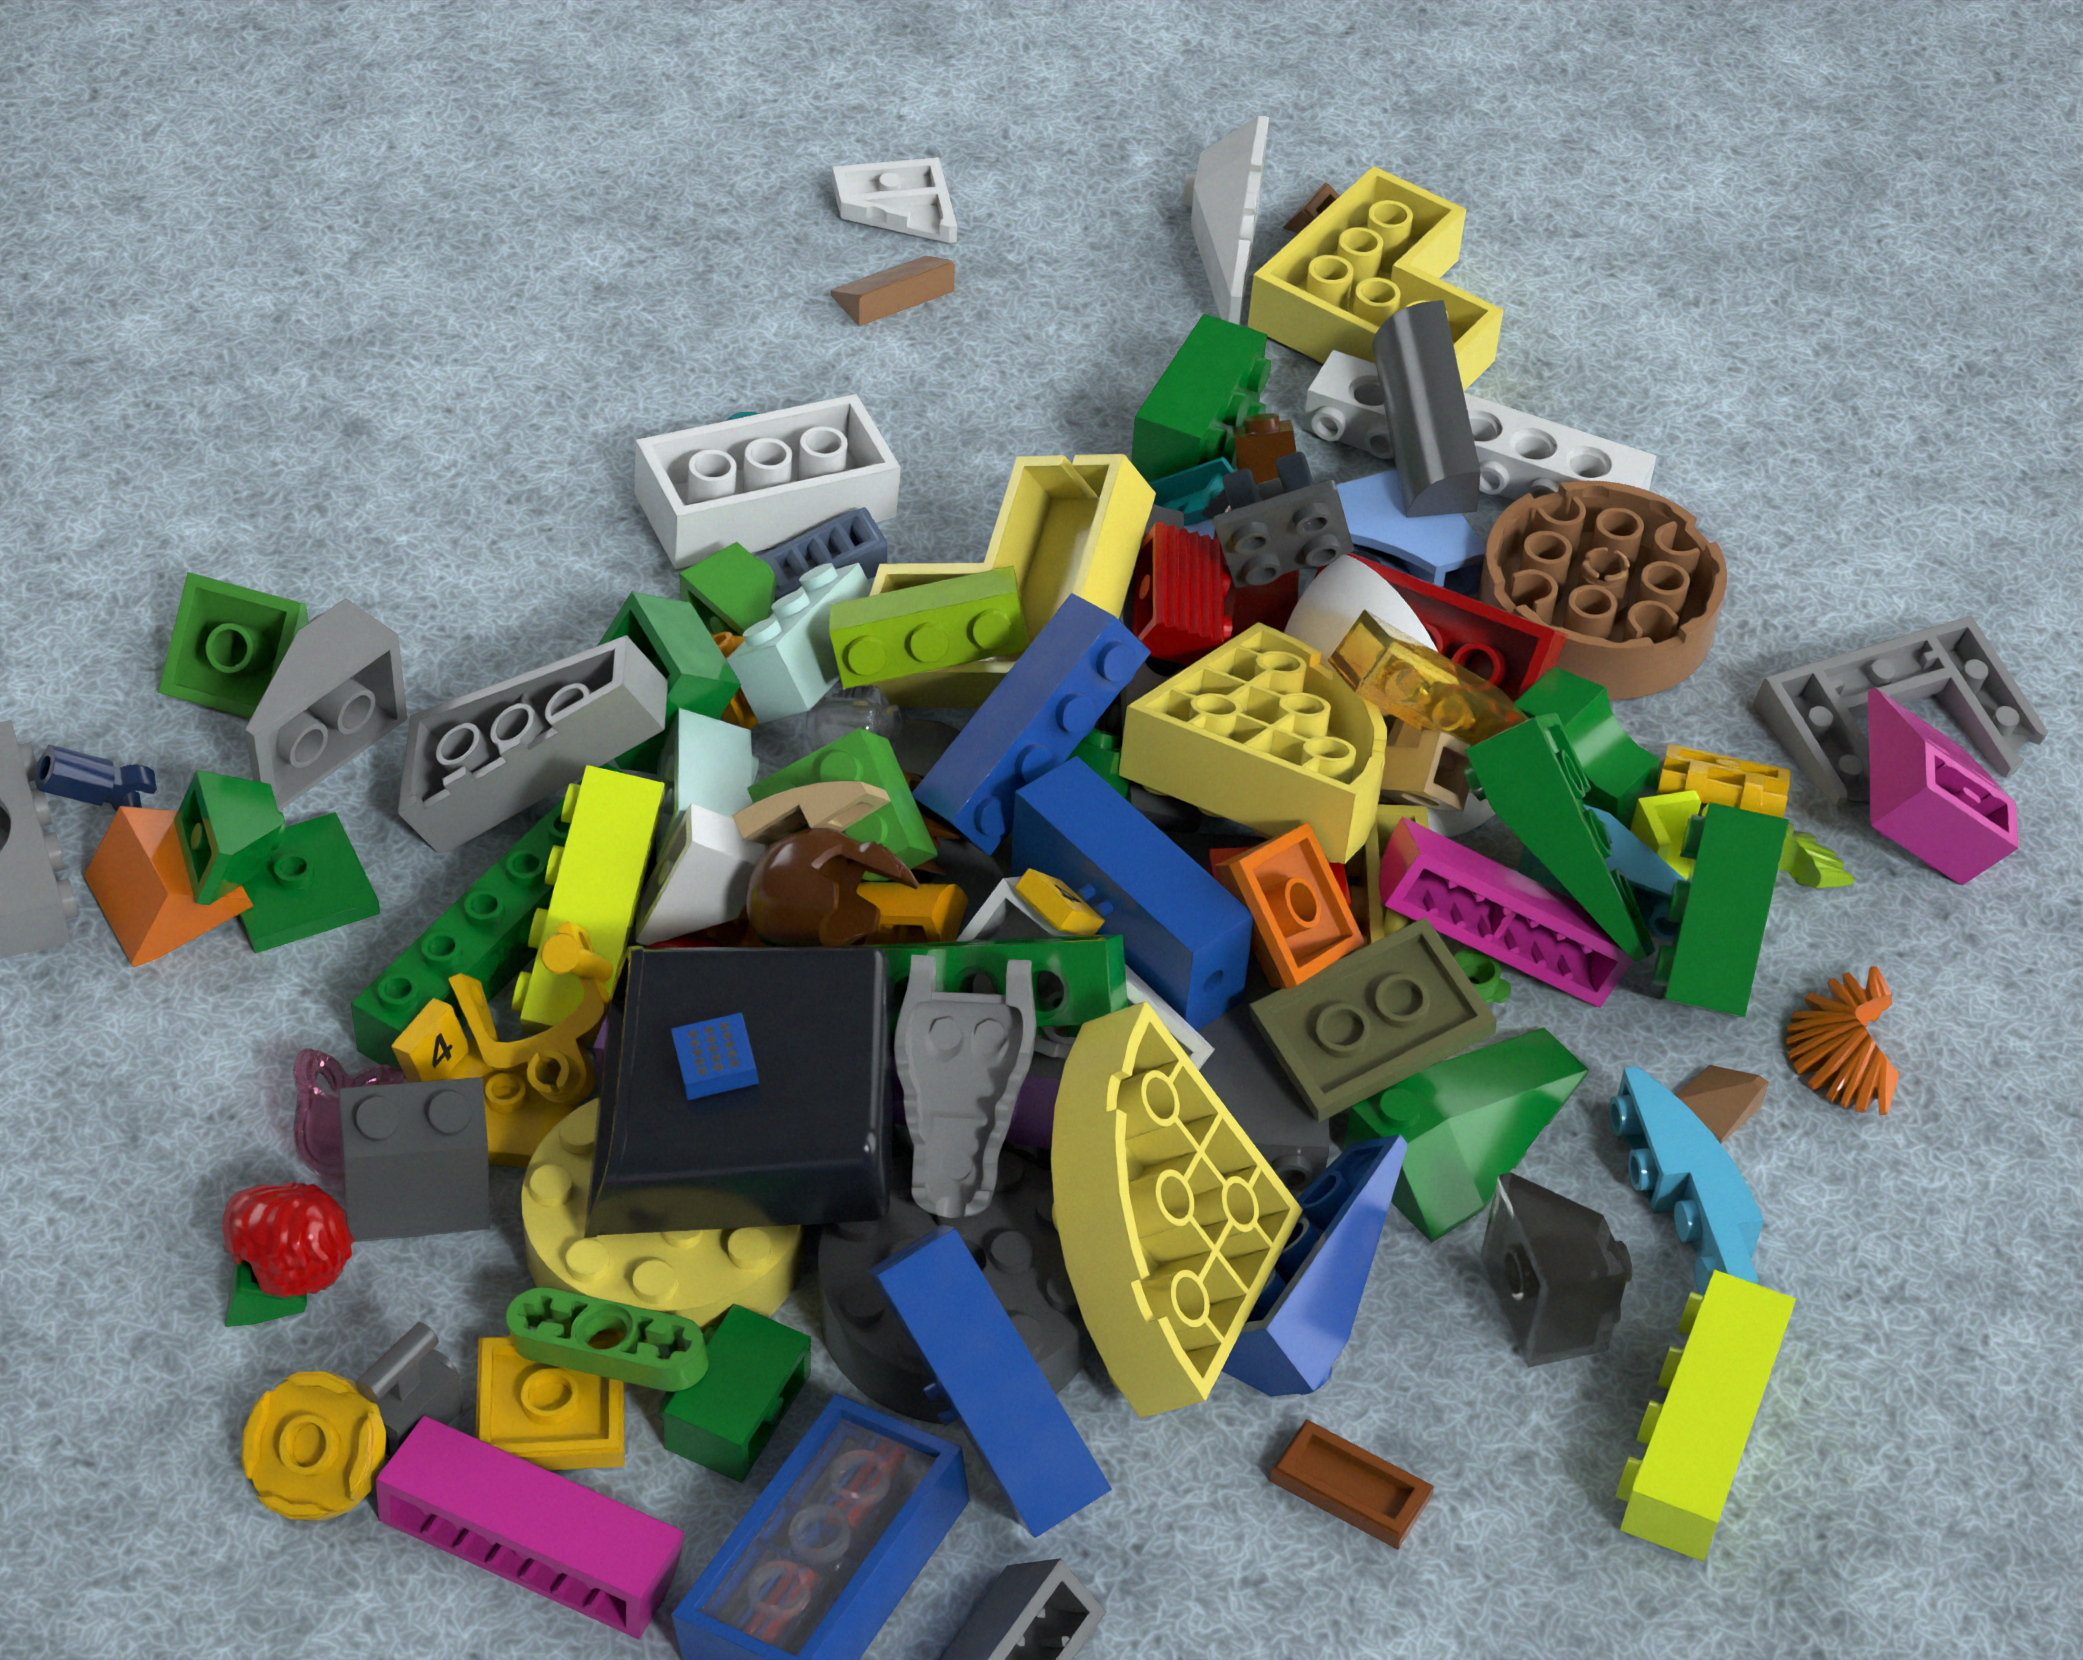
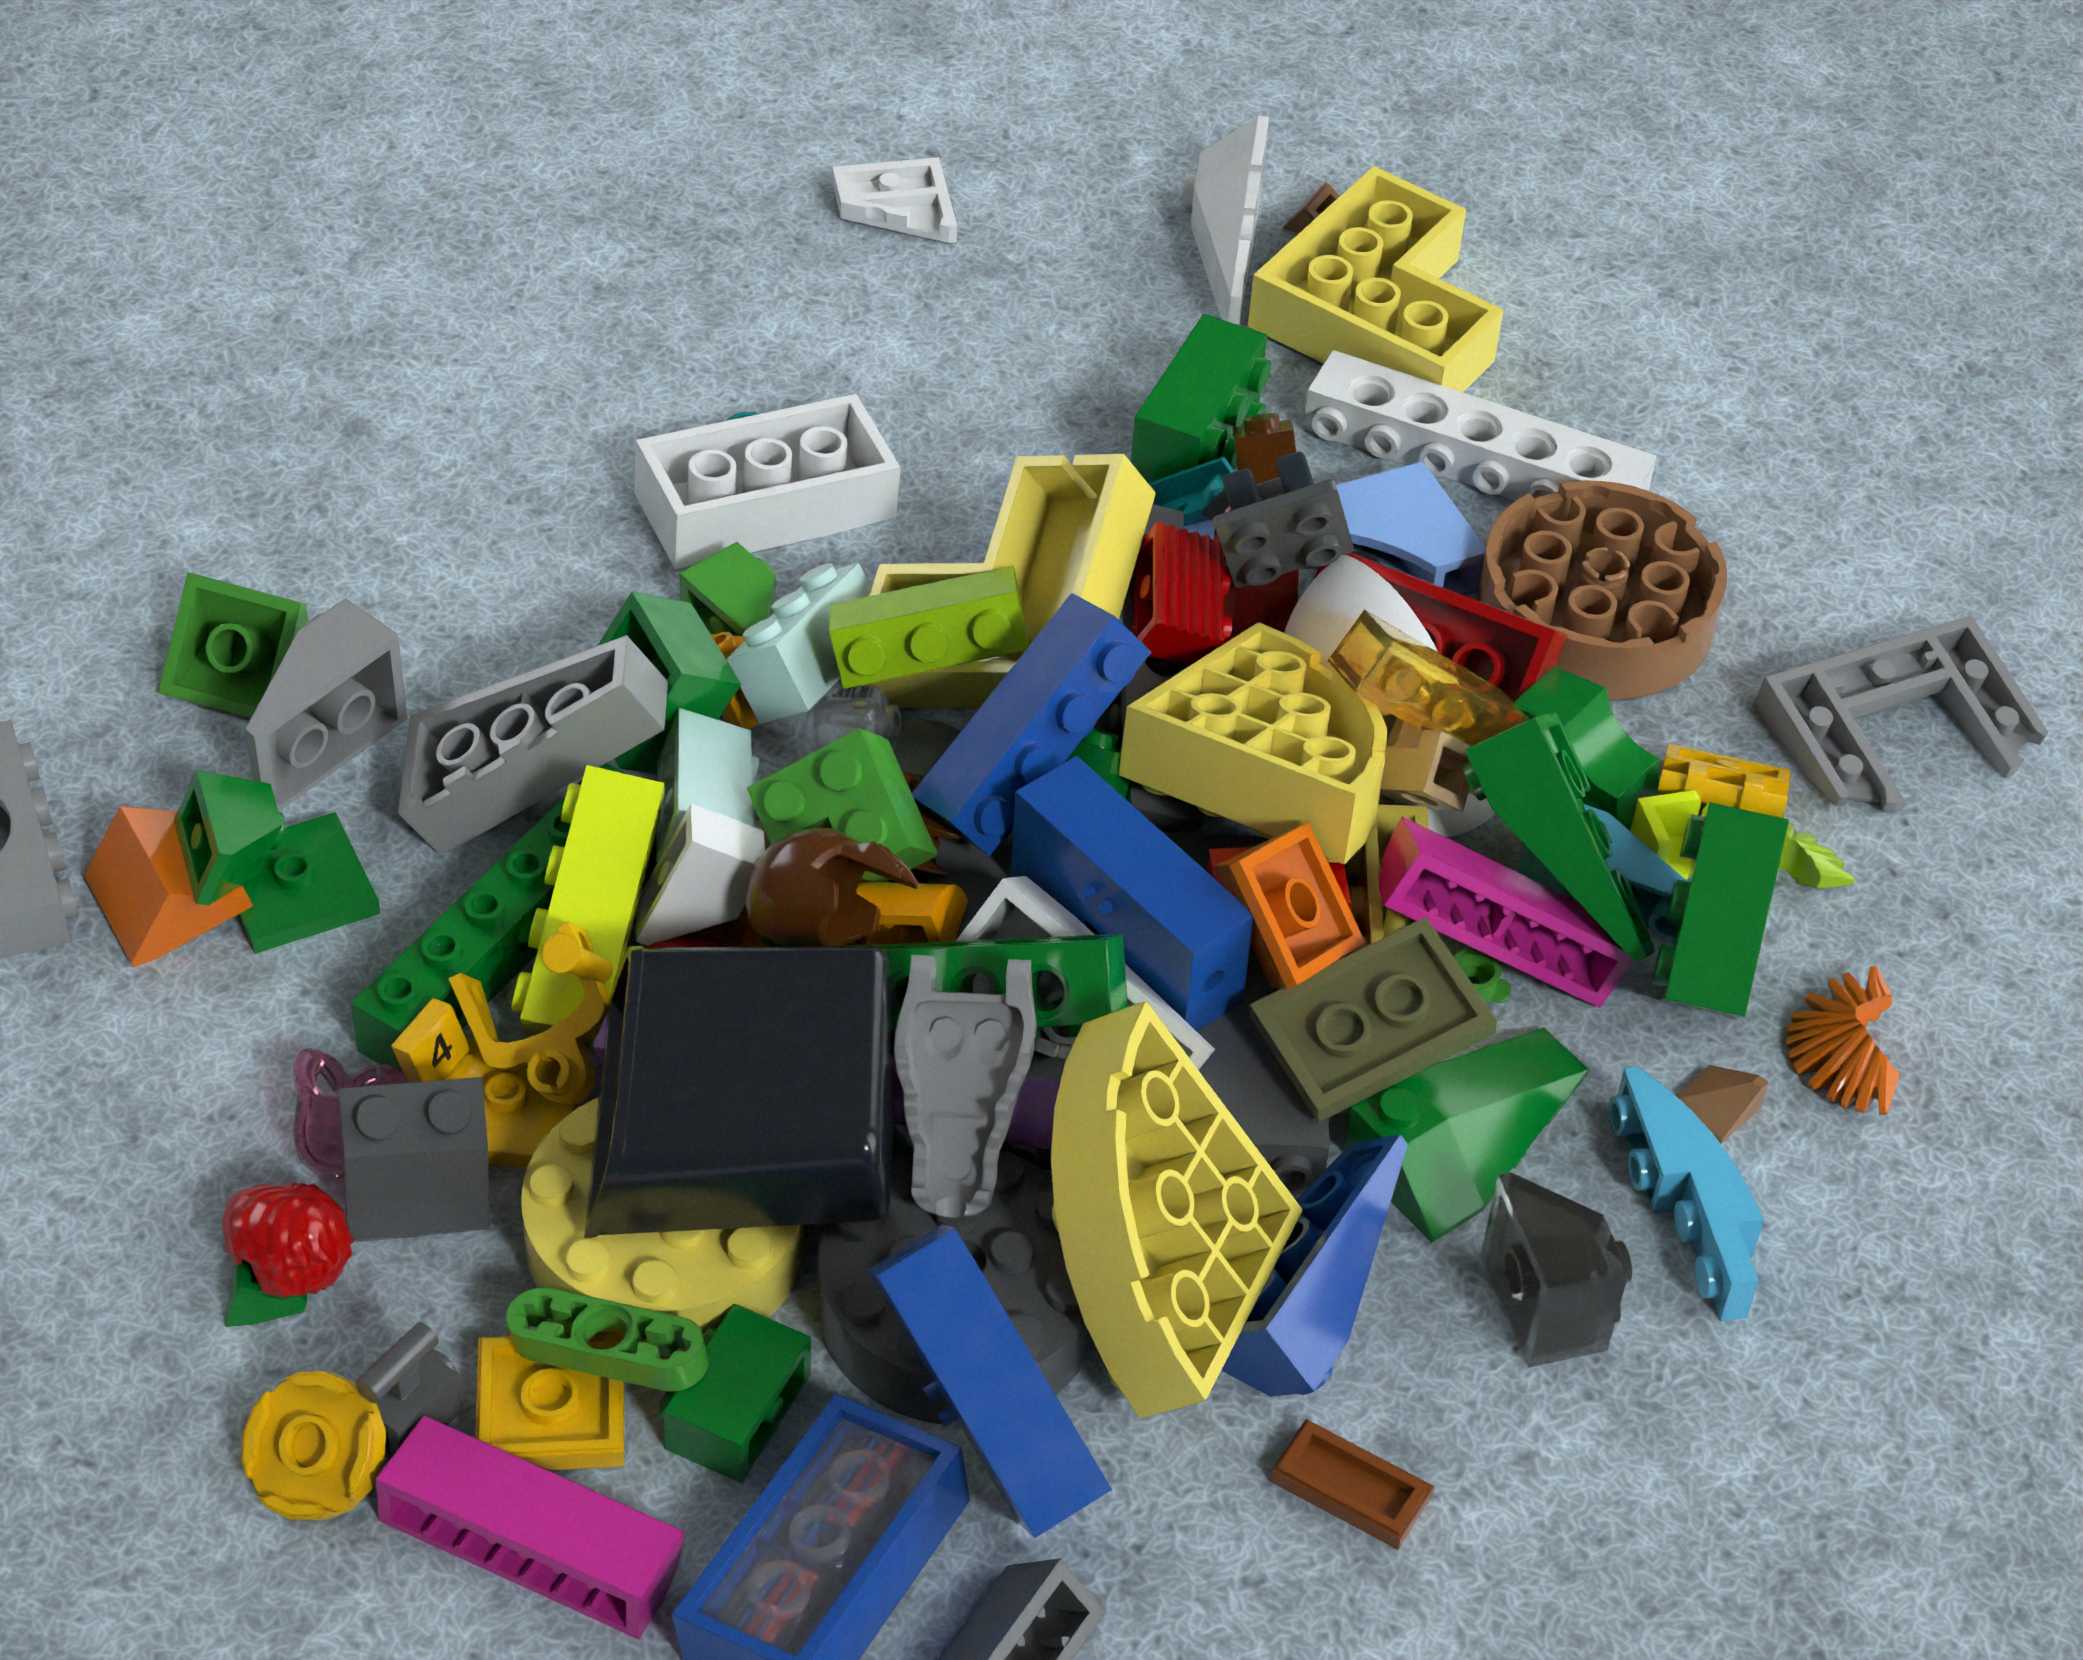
dark blue bar [35,744,157,811] -> none
blue tile [671,1012,759,1100] -> none
tan slope [732,781,891,846] -> none
sand blue slope [756,507,888,602] -> none
medium nougat slope [831,255,955,326] -> none
yellow tile [1015,868,1105,936] -> none
dark grey brick [1372,300,1481,518] -> none
neon yellow brick [1615,1269,1796,1562] -> none
dark pink slope [1867,687,2019,885] -> none

